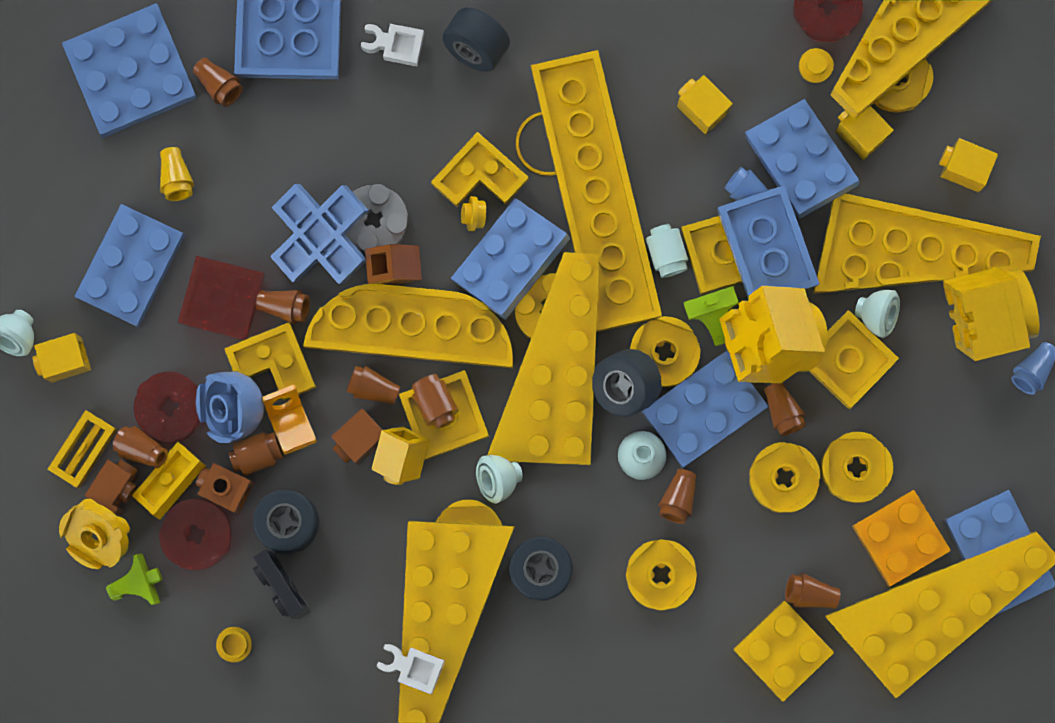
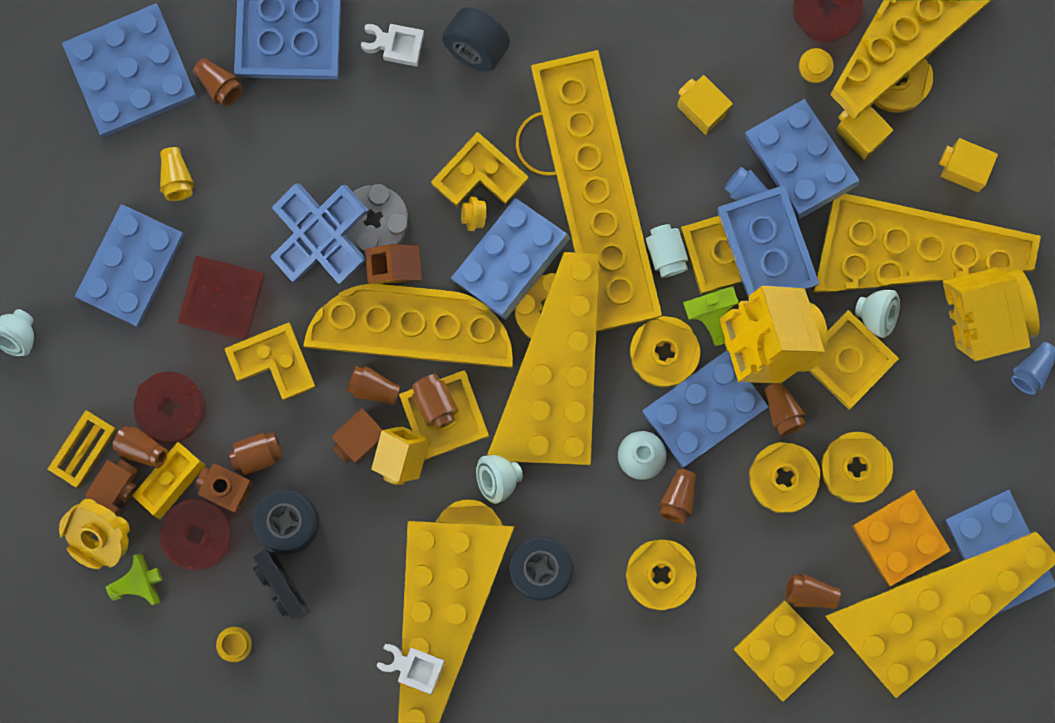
yellow brick [32,333,91,383] -> none
medium blue cylinder [195,371,264,443] -> none
dark orange cone [256,290,310,324] -> none
light orange bracket [262,385,317,455] -> none
black wheel [592,349,662,417] -> none

